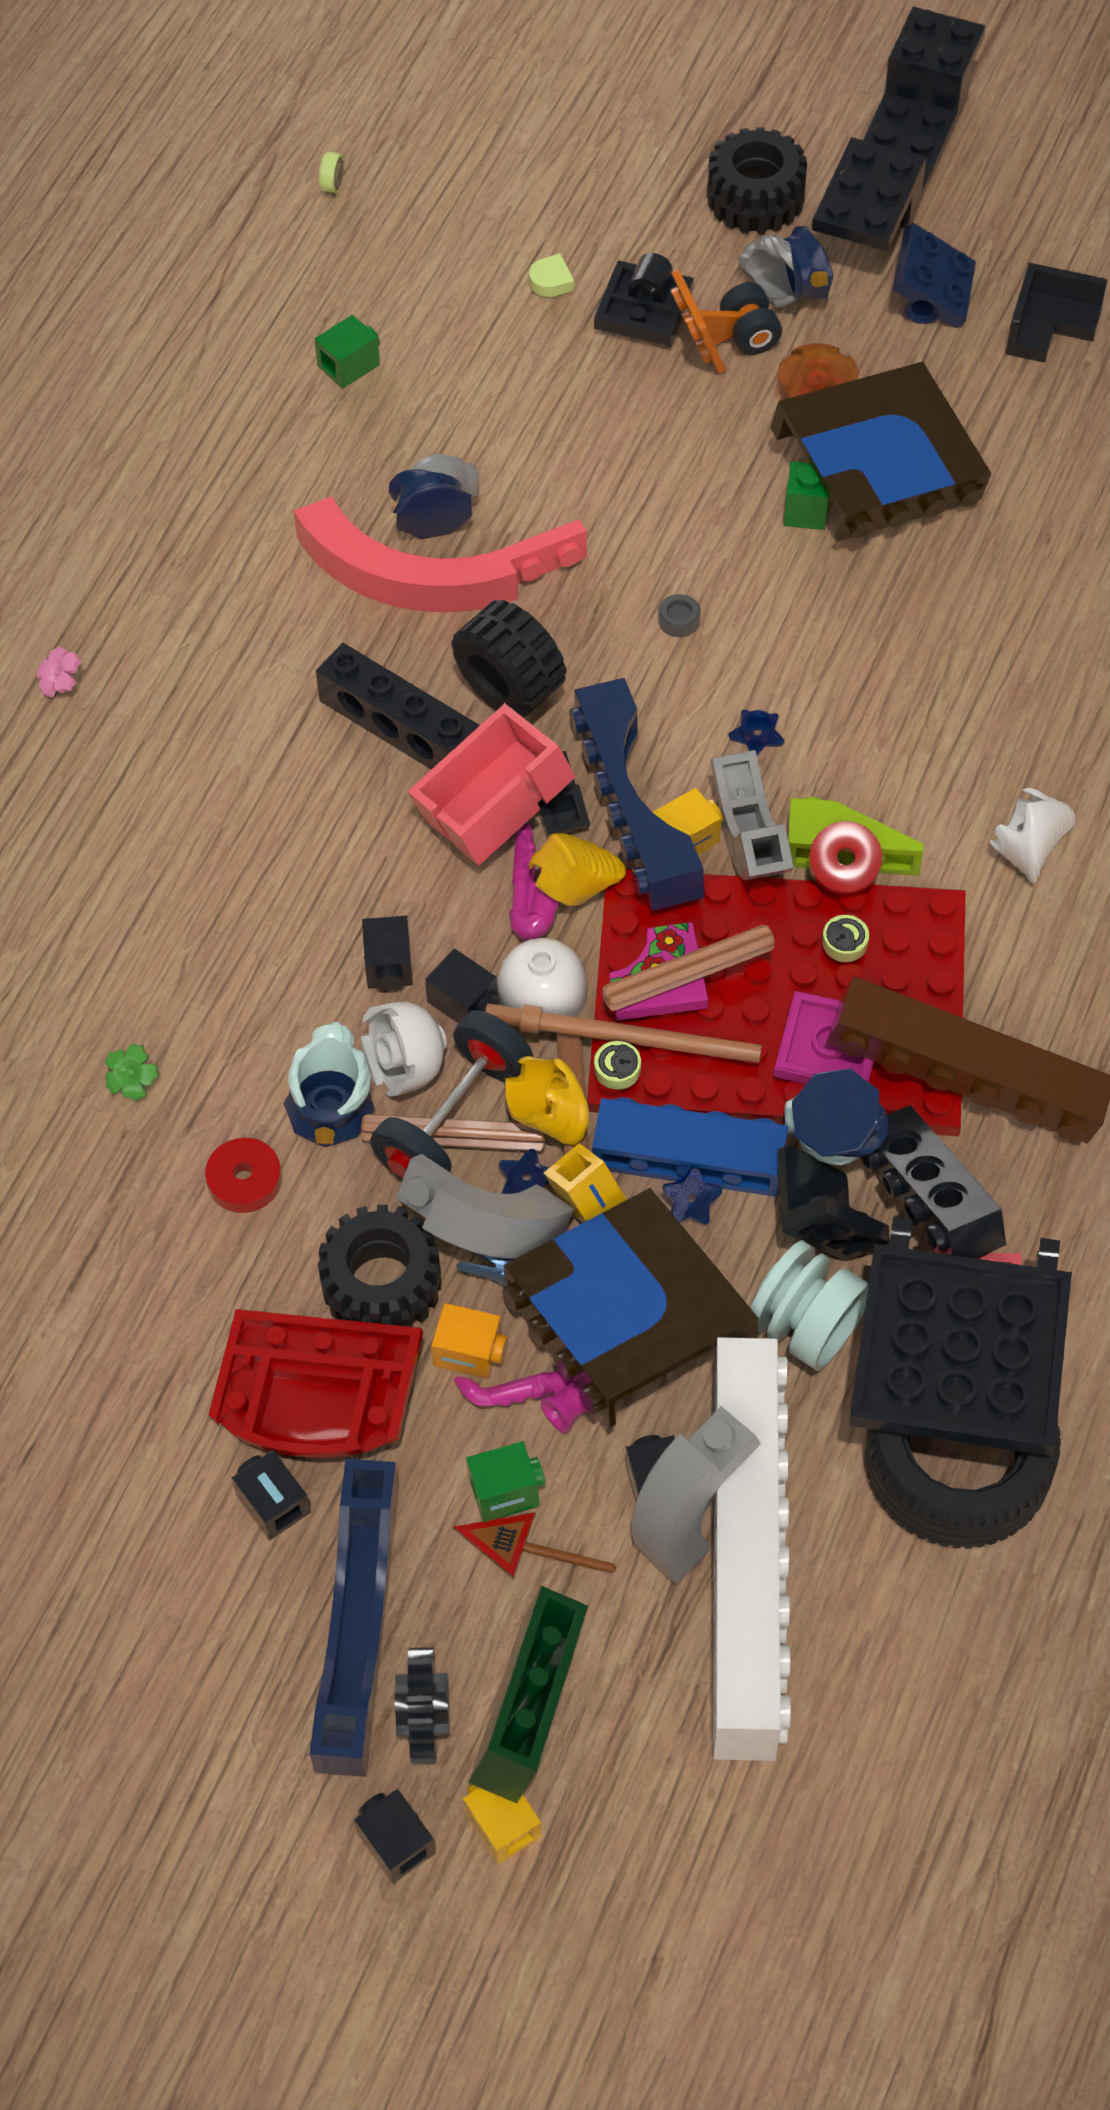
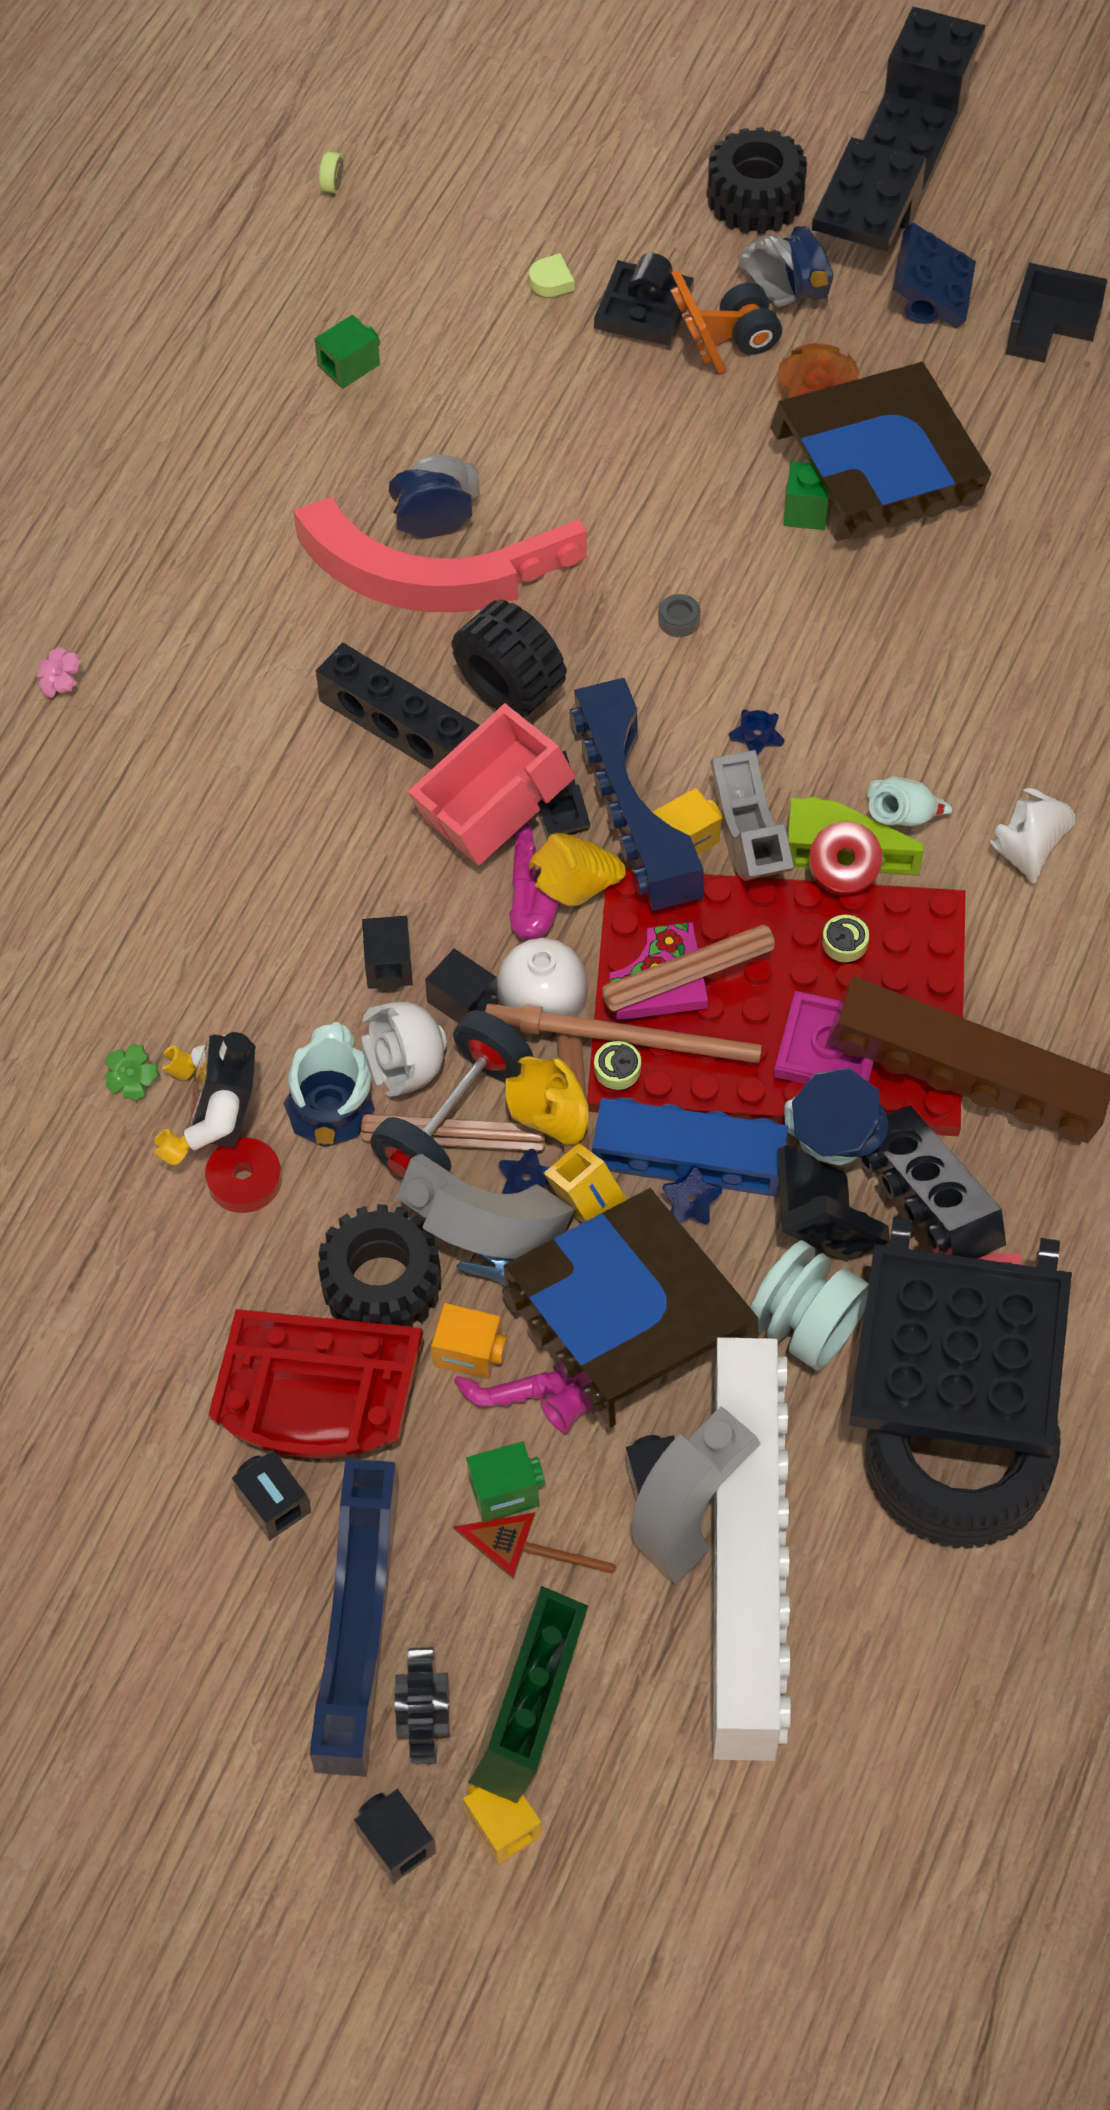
none -> torso [153,1032,256,1165]
none -> light aqua animal [867,776,952,827]

